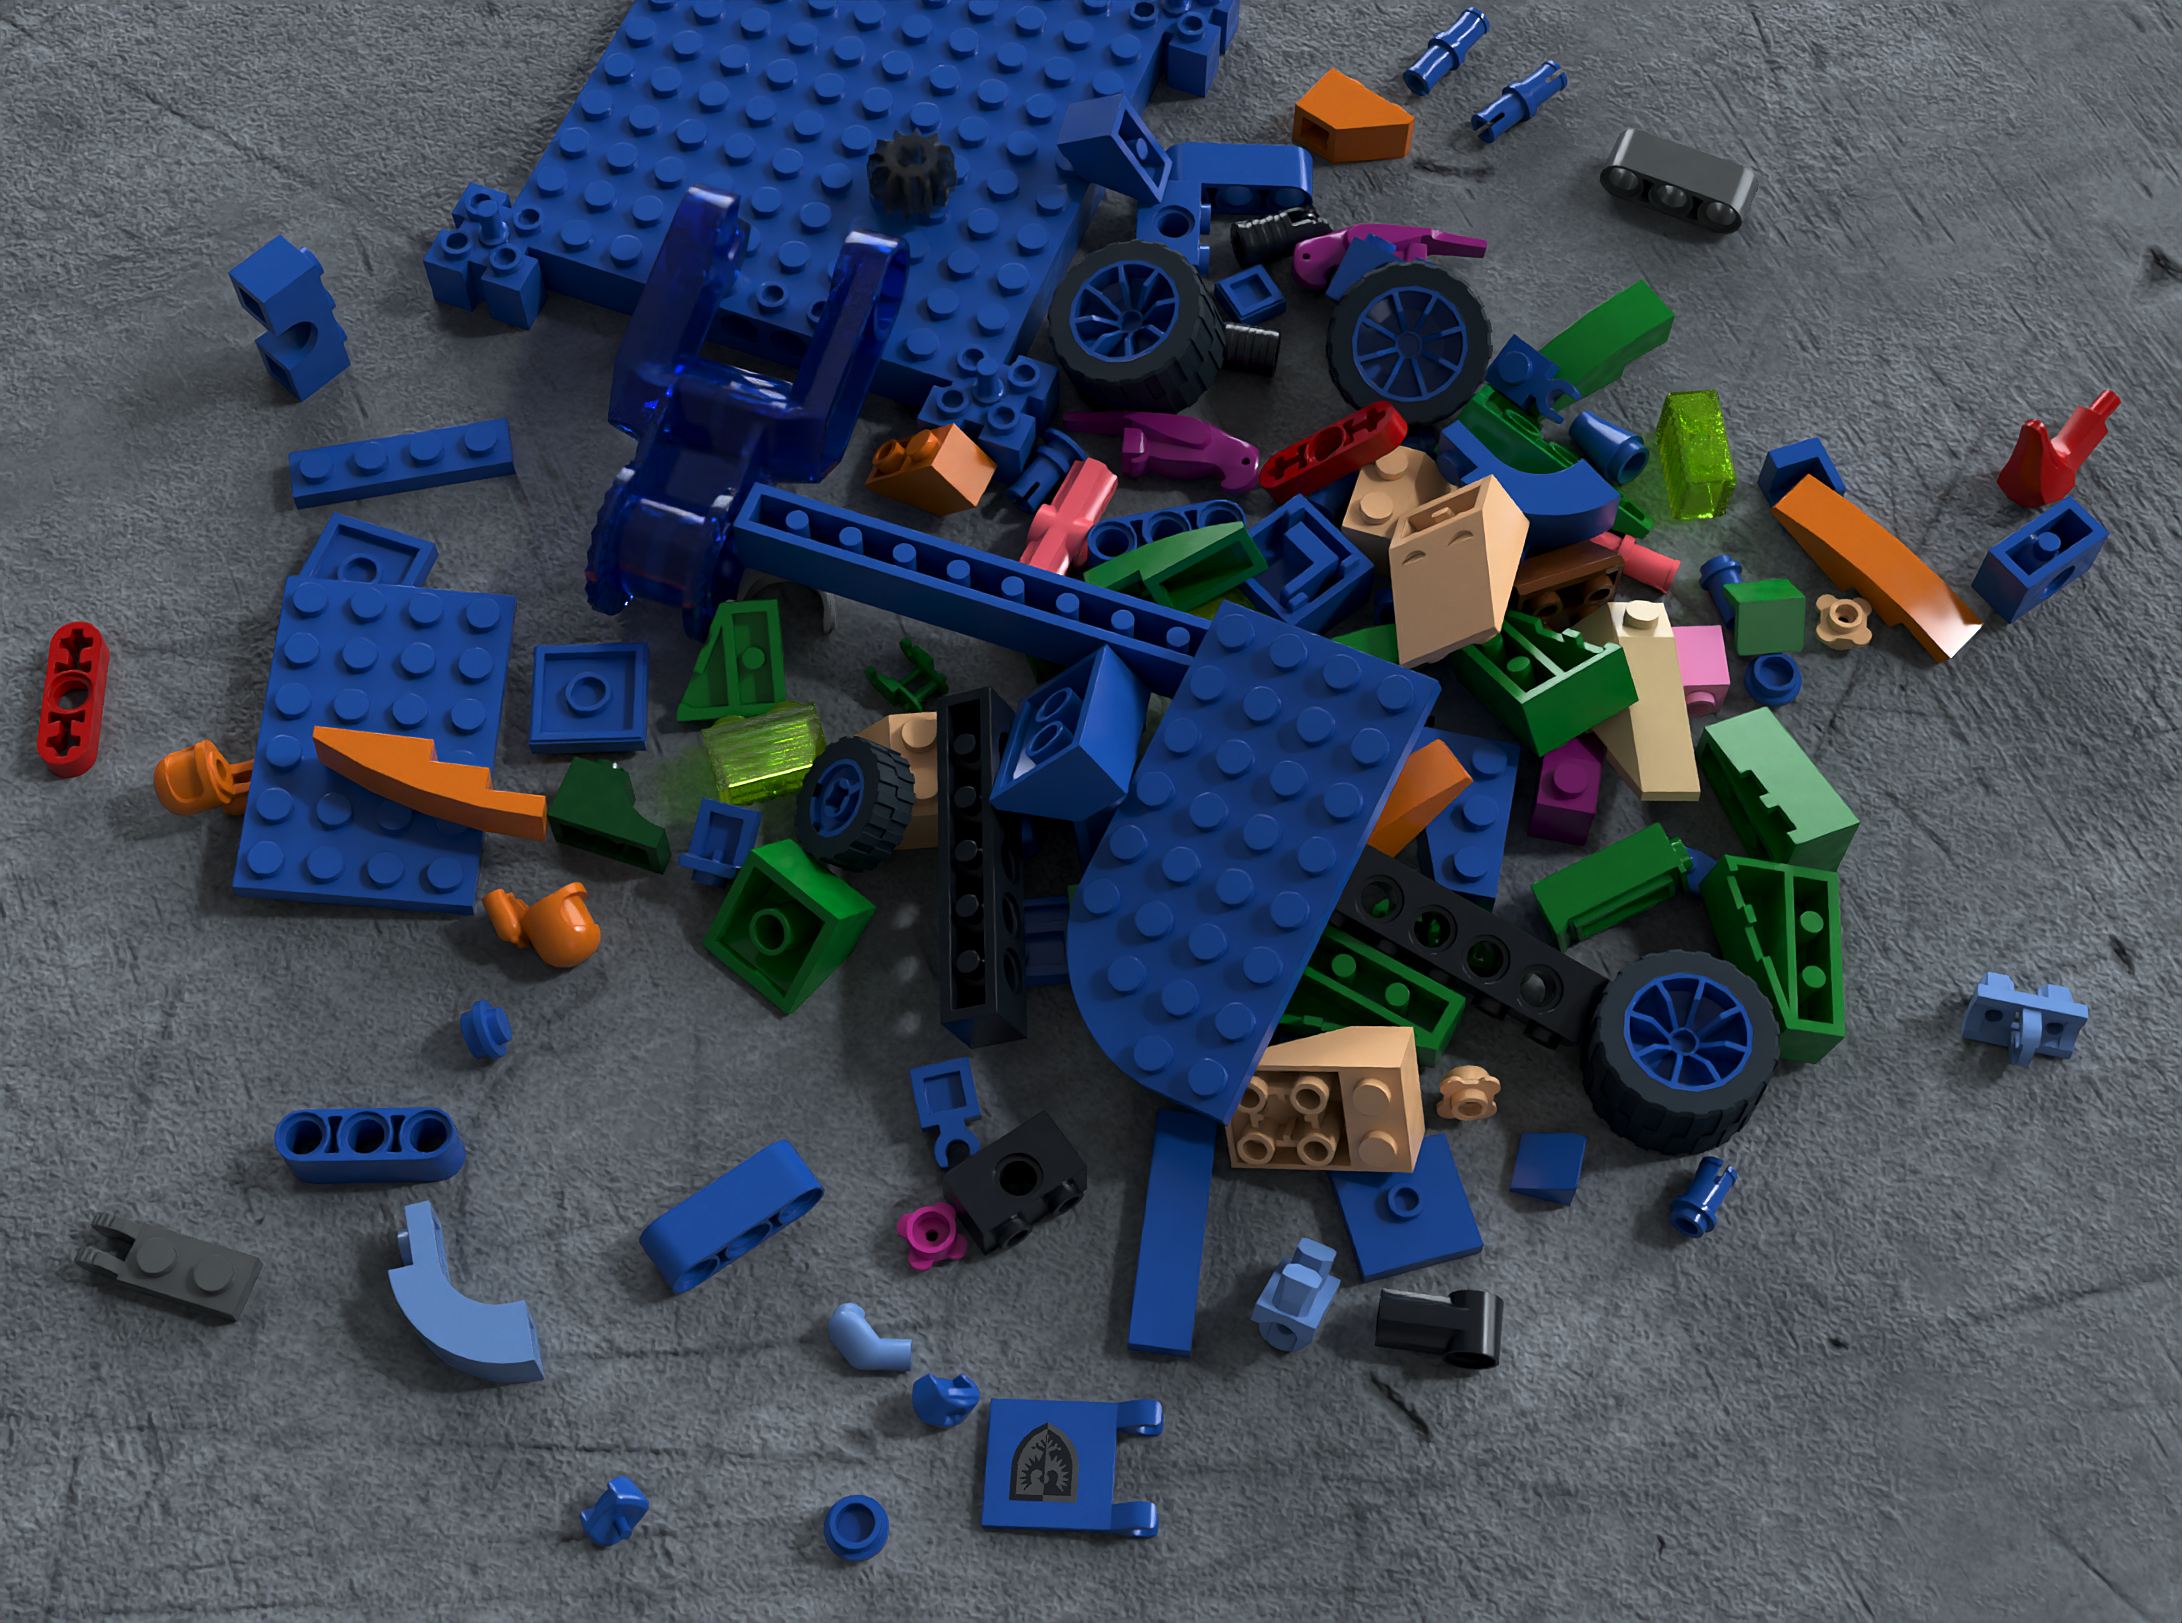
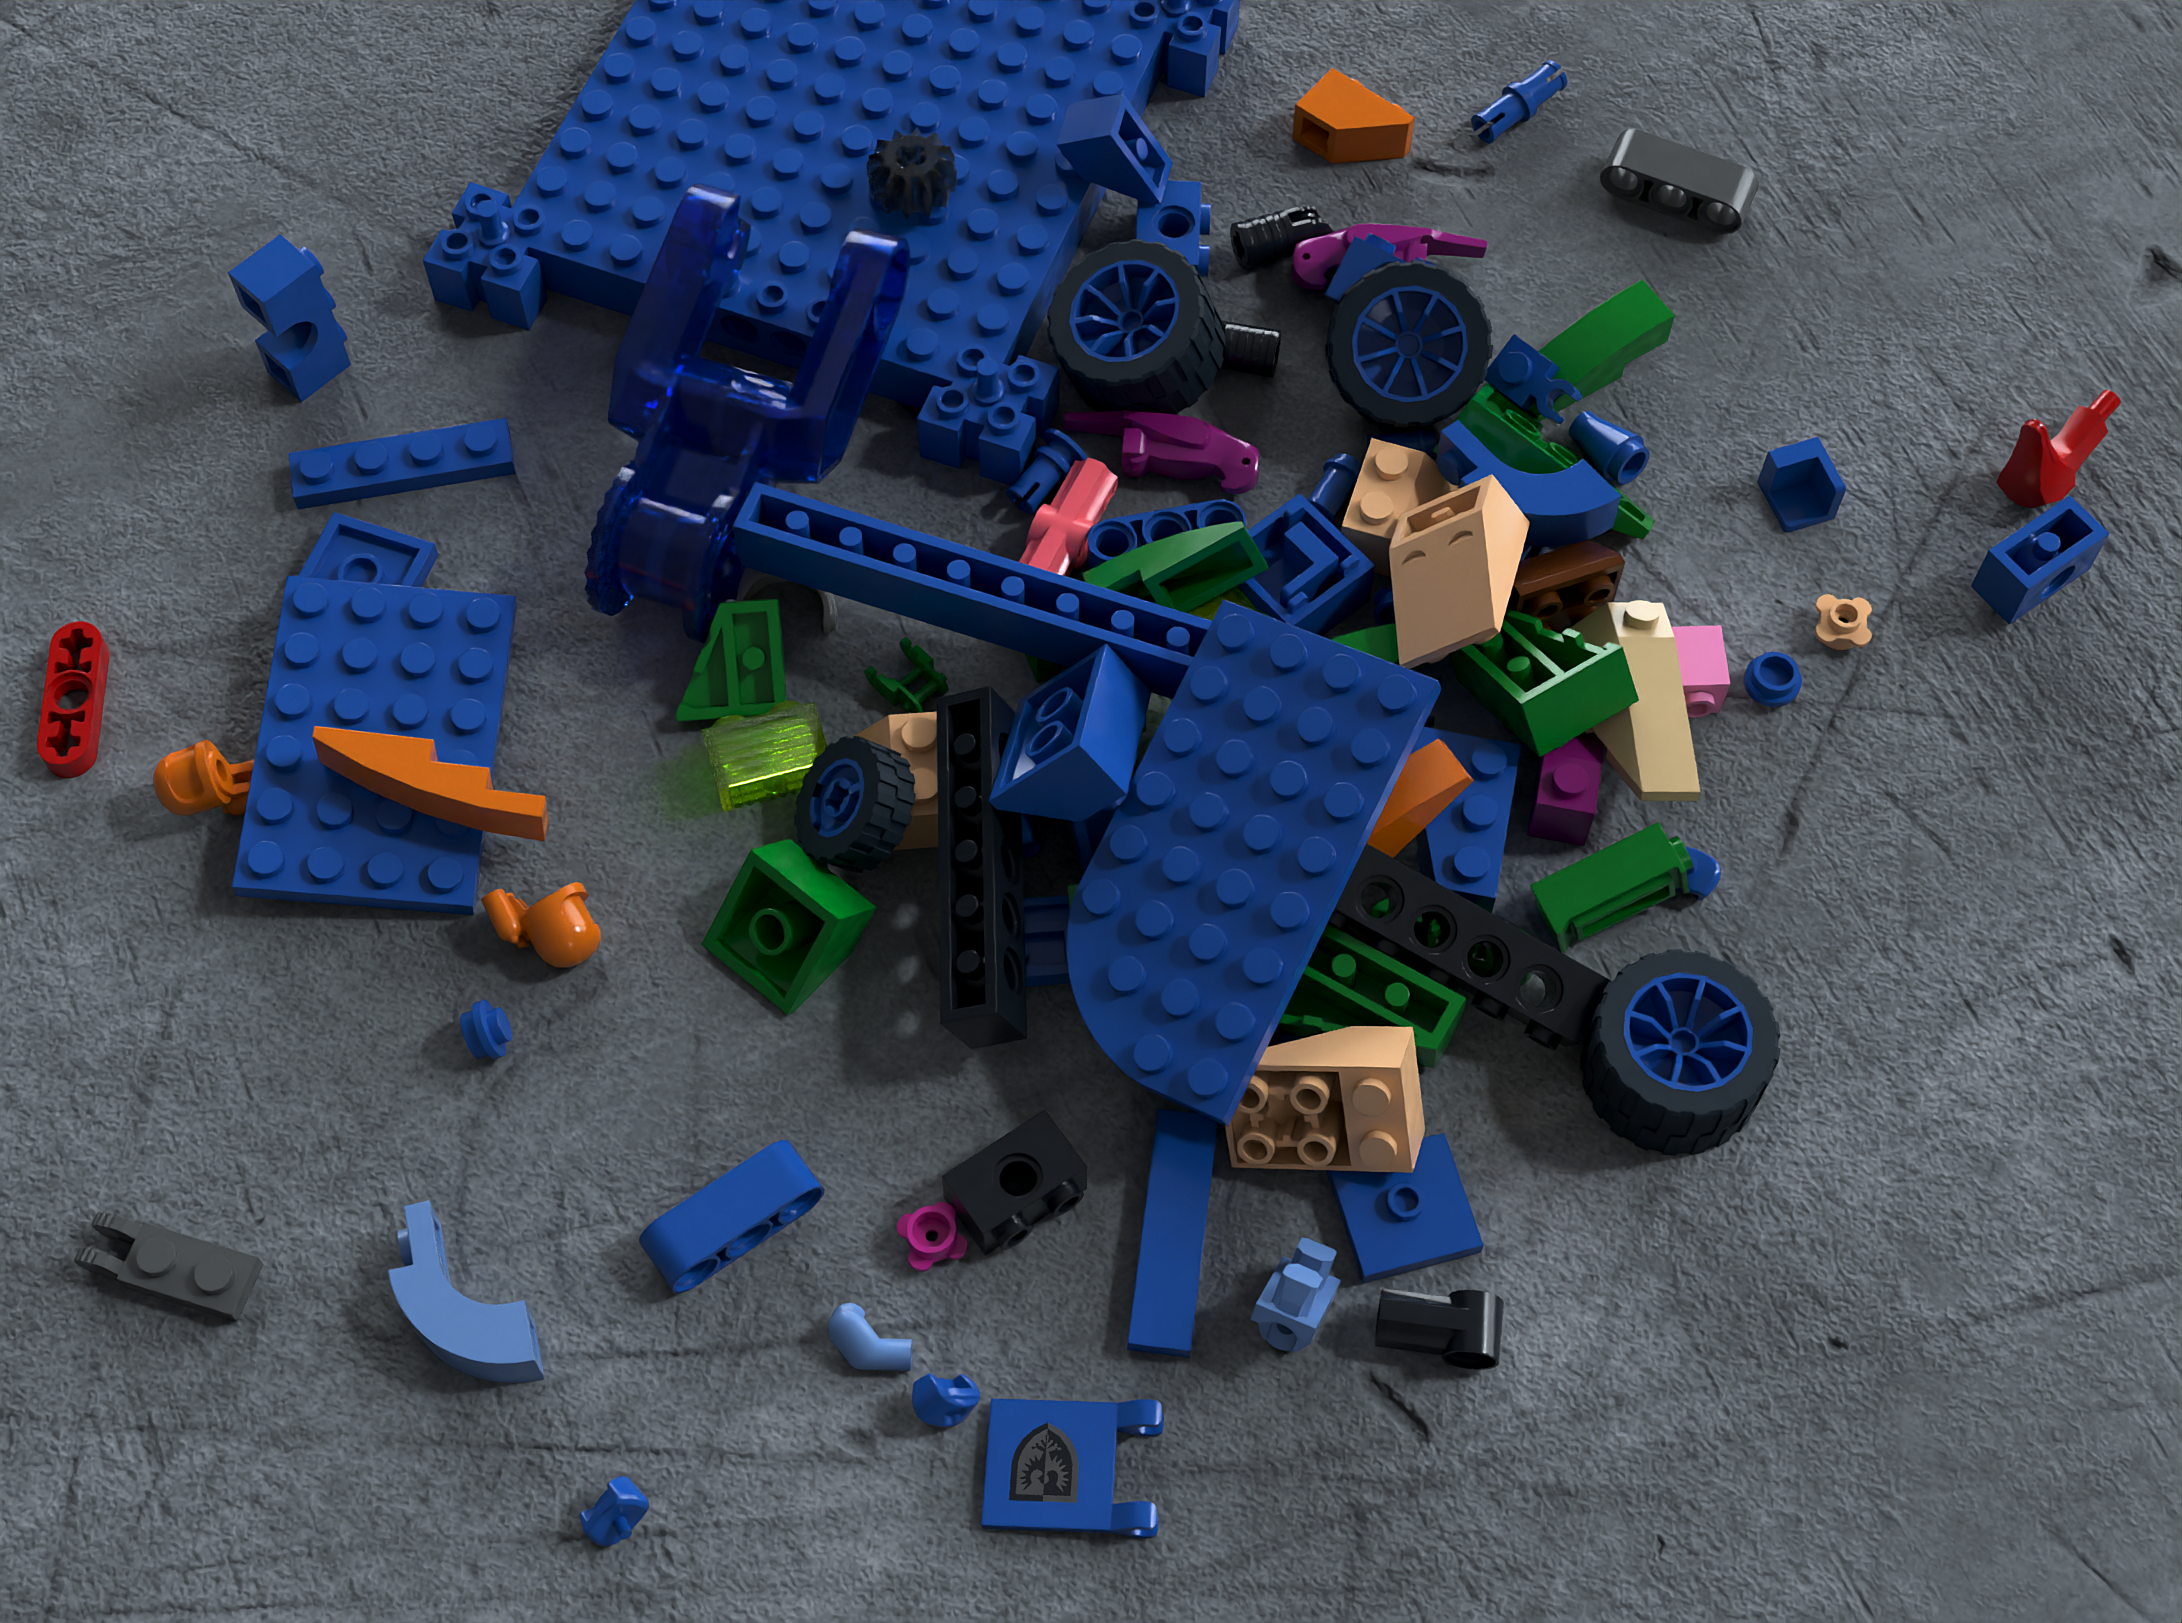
blue beam [274,1107,466,1184] -> none
blue plate [529,642,650,754] -> none
dark green arch [547,756,672,875] -> none
blue bracket [677,797,763,888] -> none
blue plate [824,1495,889,1562] -> none
orange slope [864,423,998,516] -> none
blue plate [909,1056,982,1172] -> none
blue beam [1166,142,1313,216] -> none
blue tile [1214,264,1286,326] -> none
red beam [1259,401,1408,505] -> none
blue pin [1403,7,1490,96] -> none
light nougat plate [1436,1065,1501,1121] -> none
blue slope [1509,1133,1587,1206] -> none
coral pin [1565,531,1681,594] -> none
clear neon green brick [1655,389,1737,520] -> none
blue pin [1669,1156,1738,1238] -> none
wedge [1694,706,1861,872] -> none
green wedge [1698,854,1845,1064] -> none
blue pin [1699,555,1743,630] -> none
green panel [1723,579,1806,656] -> none
orange slope [1770,474,1984,664] -> none
medium blue hips [1961,972,2088,1068] -> none

